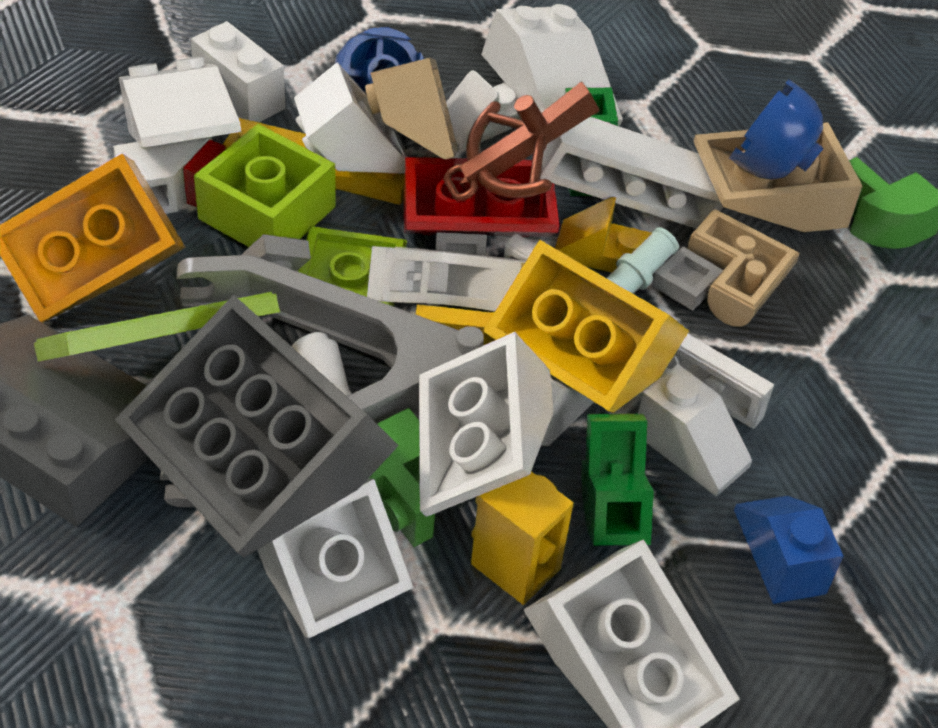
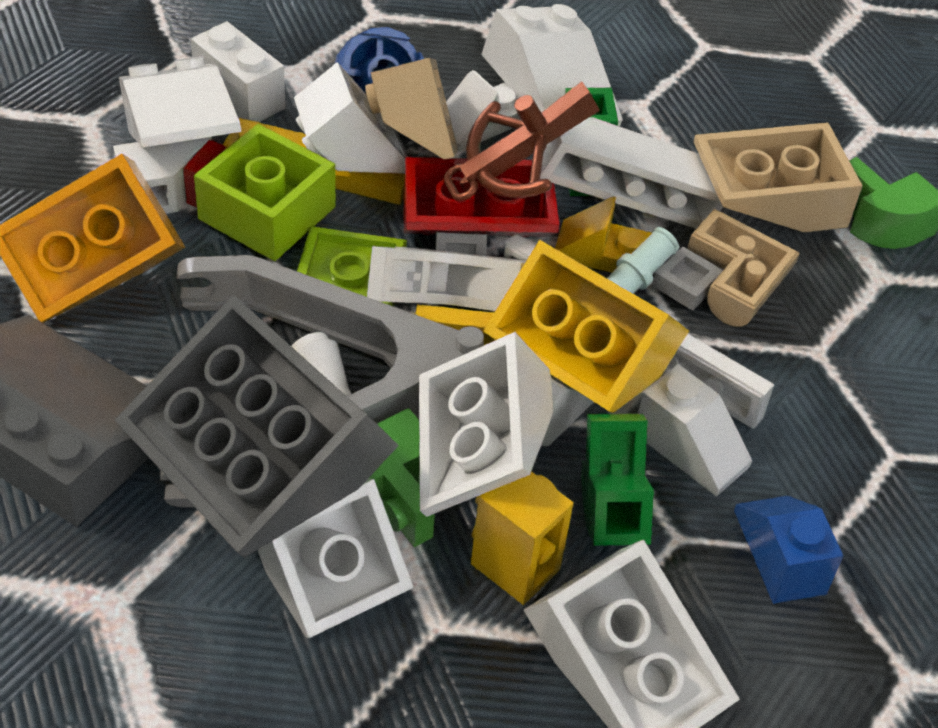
lime tile [34,292,280,362] -> none
light grey plate [241,234,311,271] -> none
blue cylinder [729,79,824,180] -> none

